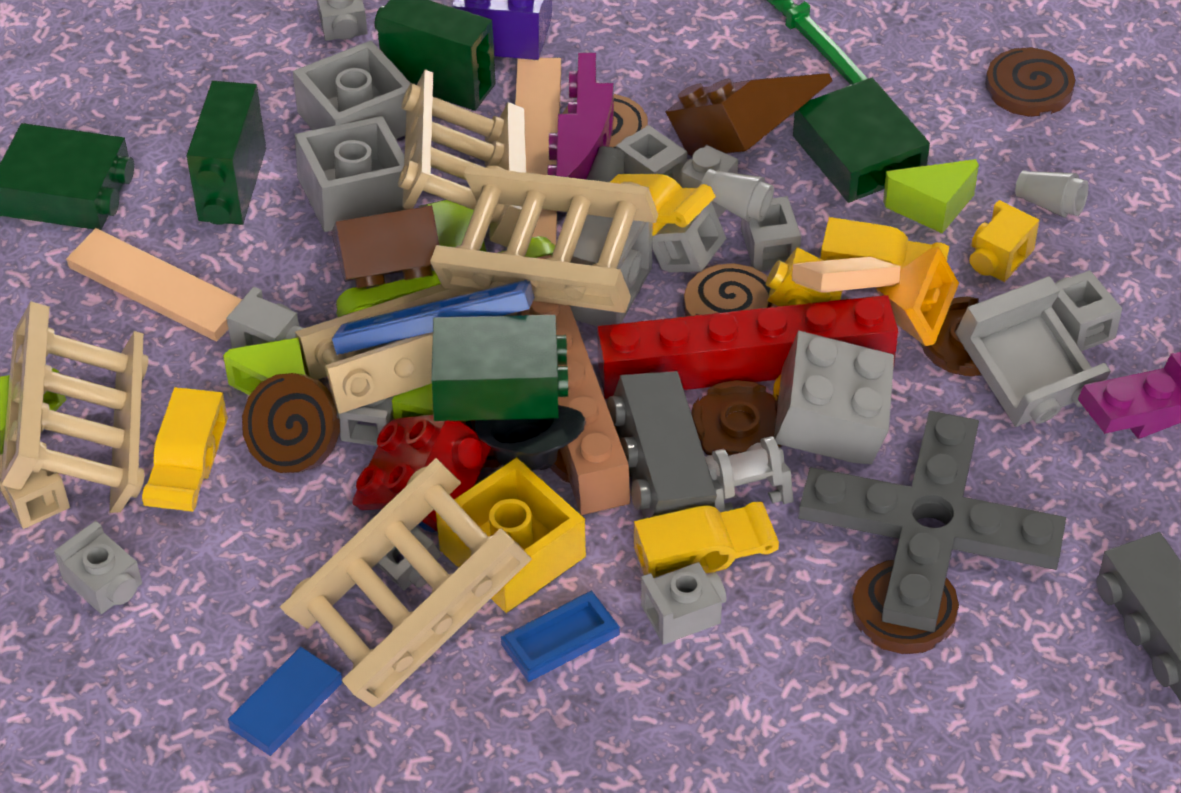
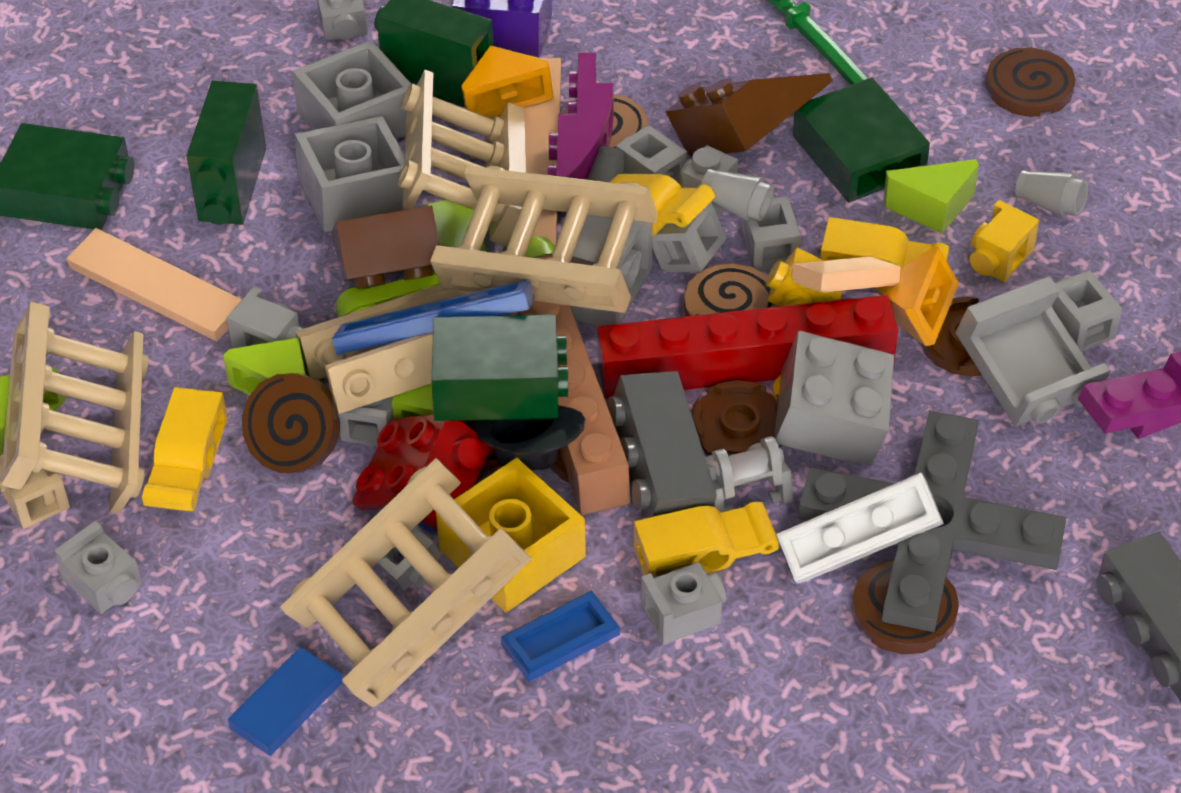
none -> light orange slope [461,46,554,118]
none -> white tile [777,473,944,583]

